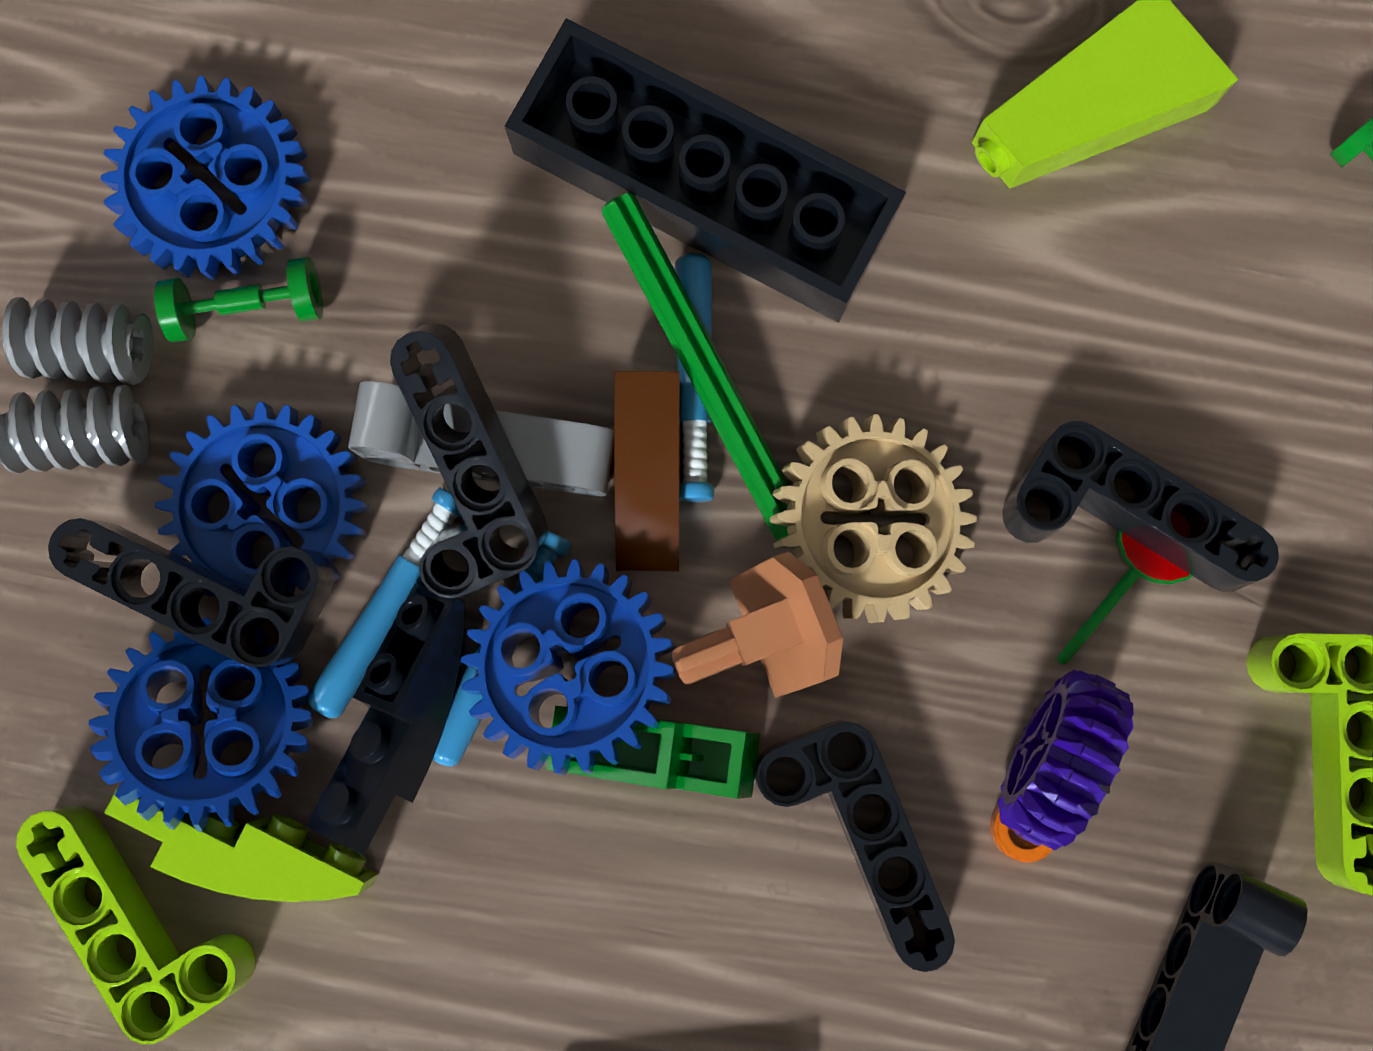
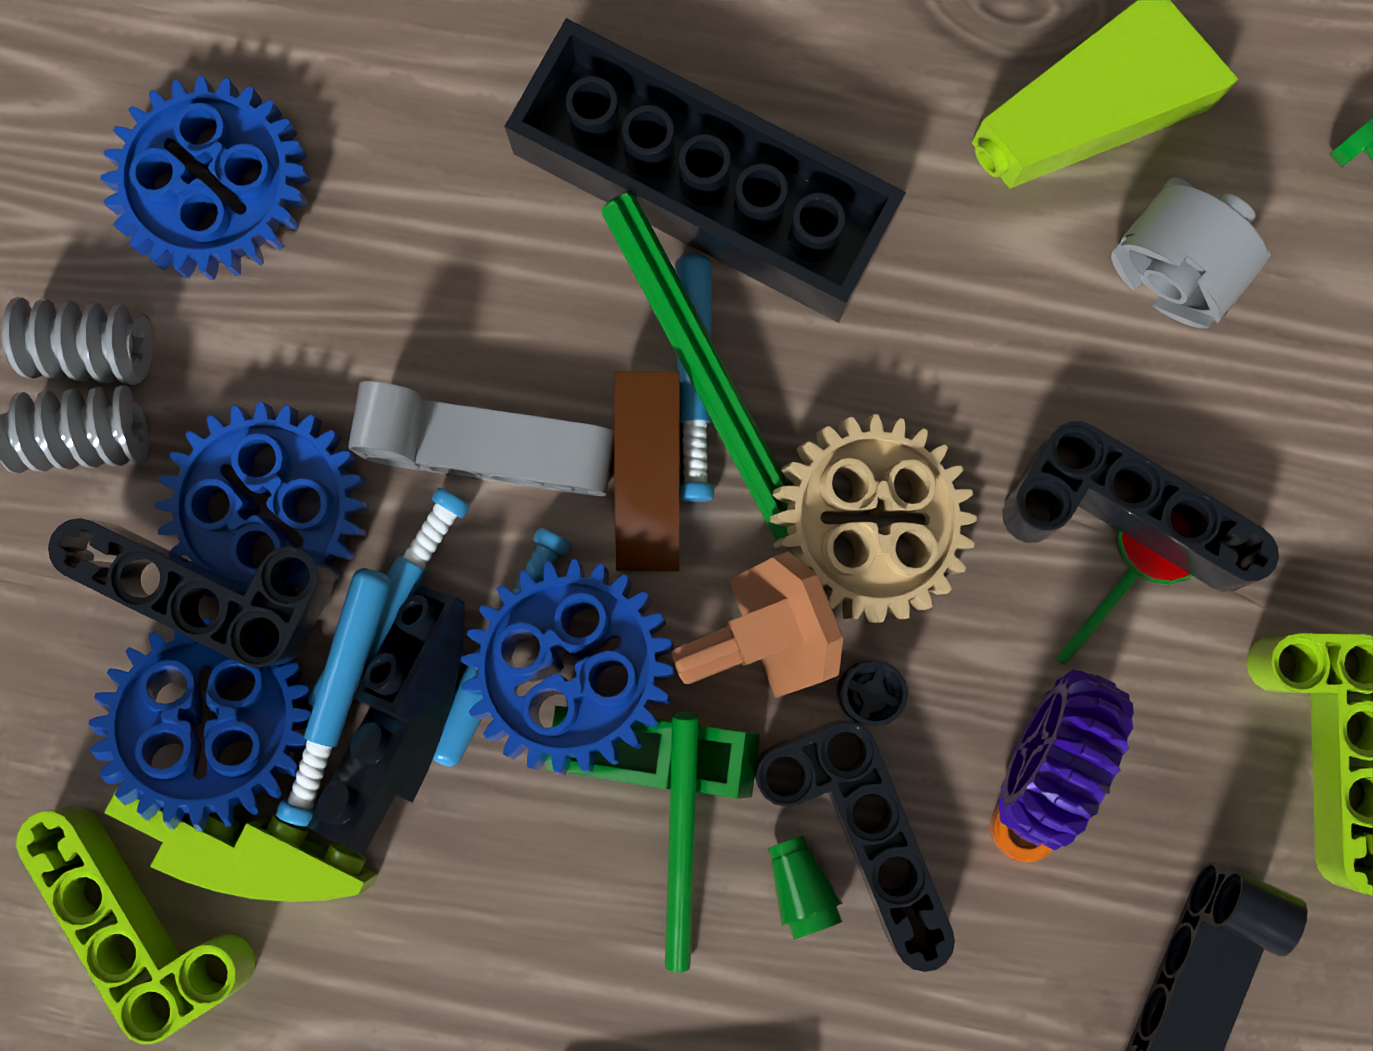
green wheel [154,257,323,343] -> none
black beam [390,323,548,598] -> none
none -> dark azure piece [277,568,392,826]
none -> green bar [665,712,699,972]
none -> green cone [768,835,843,940]
none -> black wheel [836,660,908,726]
none -> light grey brick [1111,177,1271,328]

